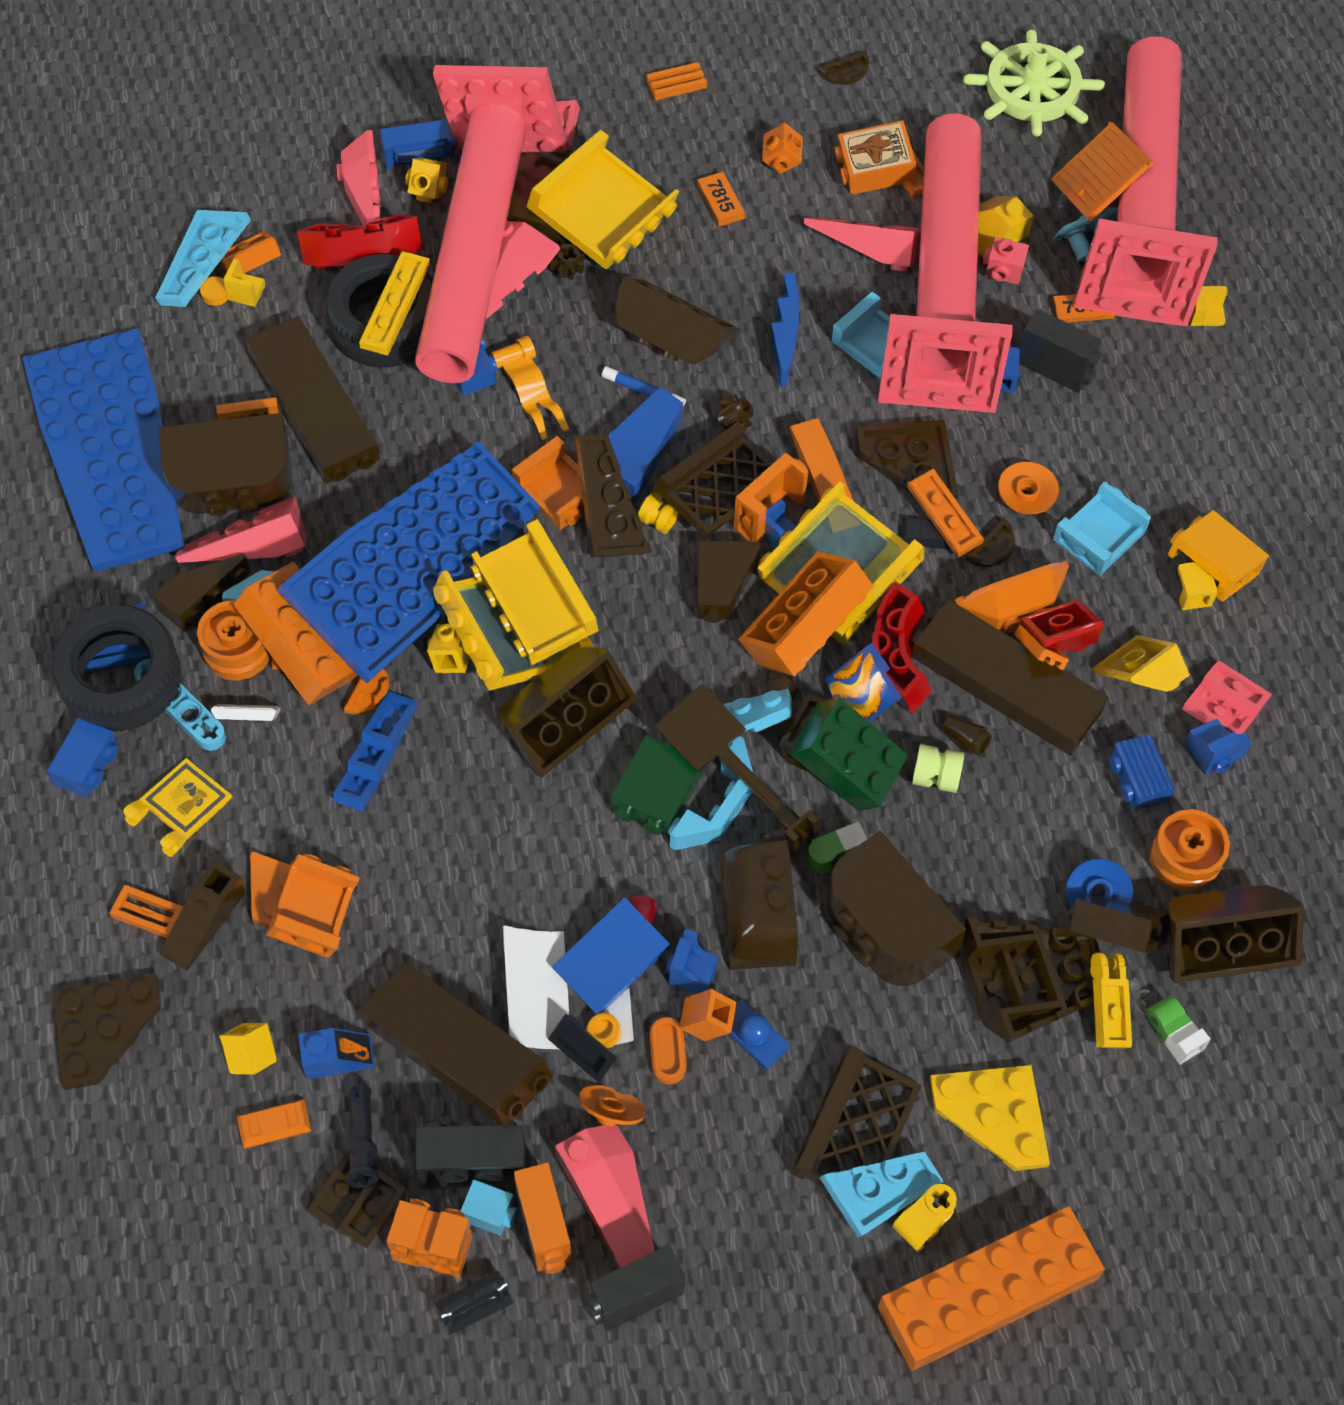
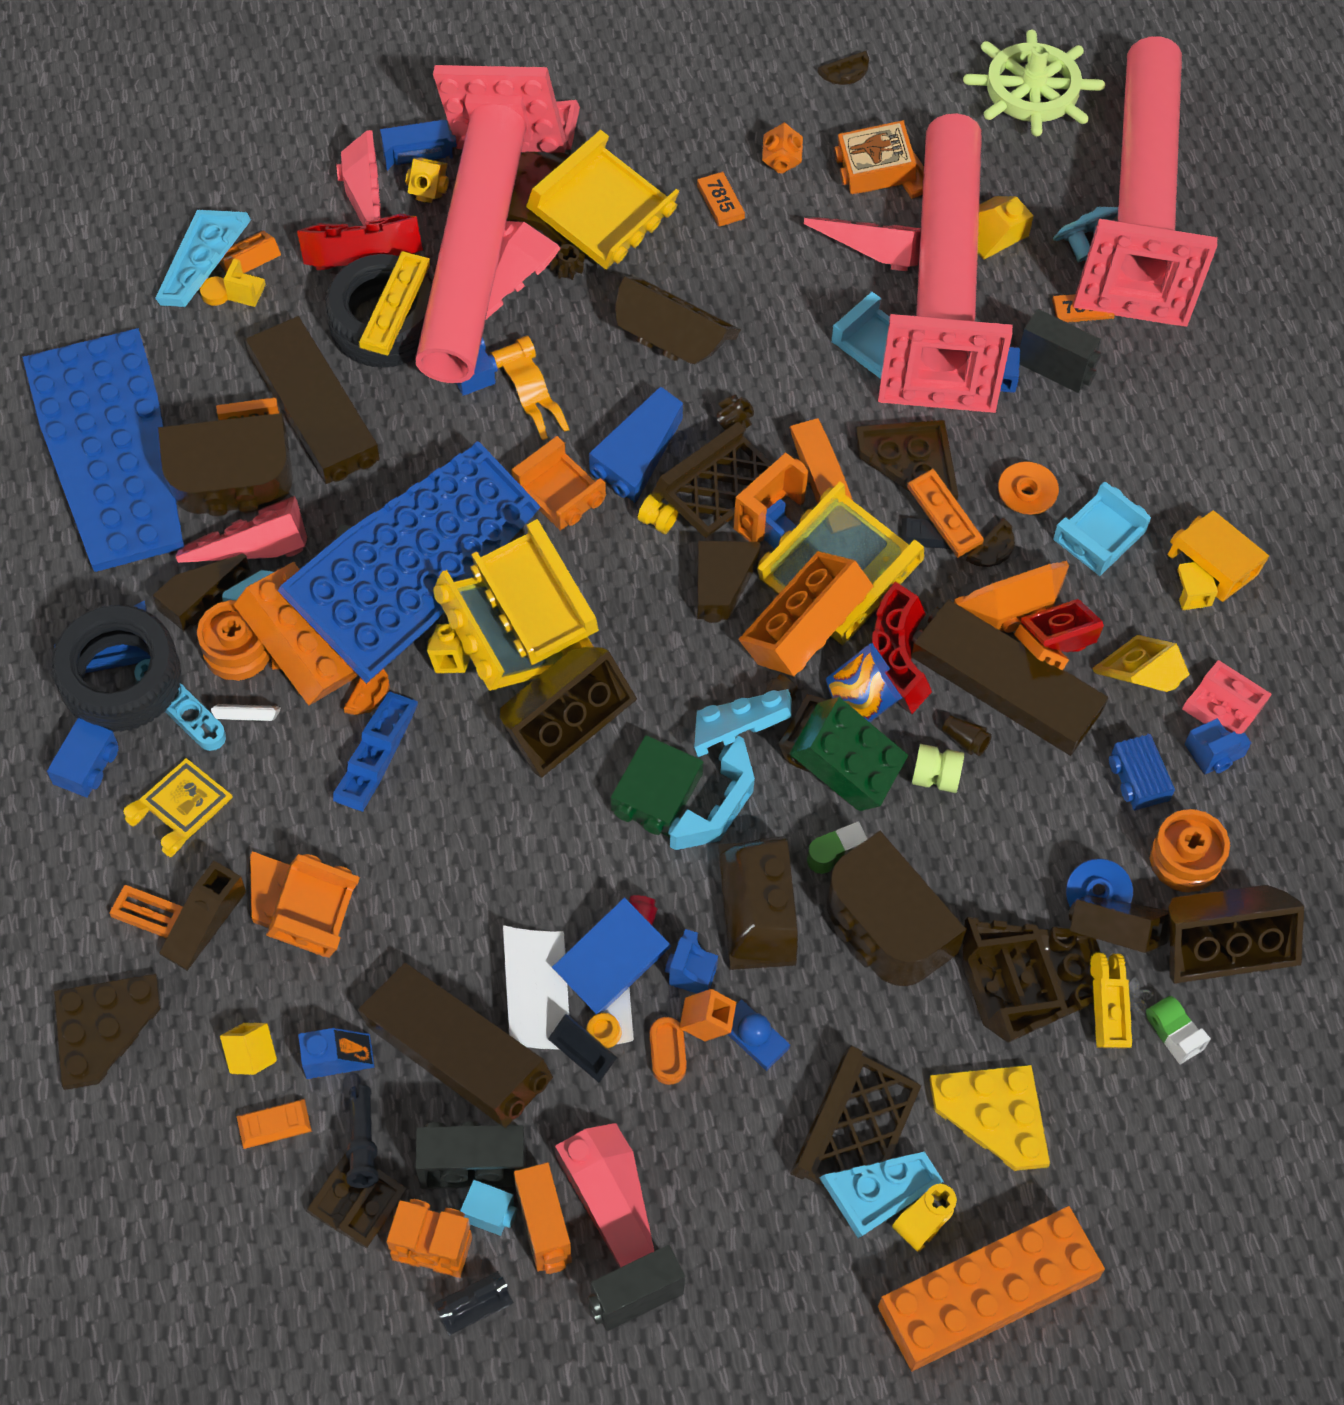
dark brown wing [575,434,652,558] -> none
orange dish [578,1085,646,1126] -> none
blue bar [602,366,686,406] -> none
orange tile [647,62,707,101] -> none
dark brown piece [654,684,819,856] -> none
blue slope [770,273,799,387] -> none
coral brick [982,237,1029,285] -> none
orange piece [1051,122,1154,222] -> none
yellow panel [1190,286,1227,326] -> none

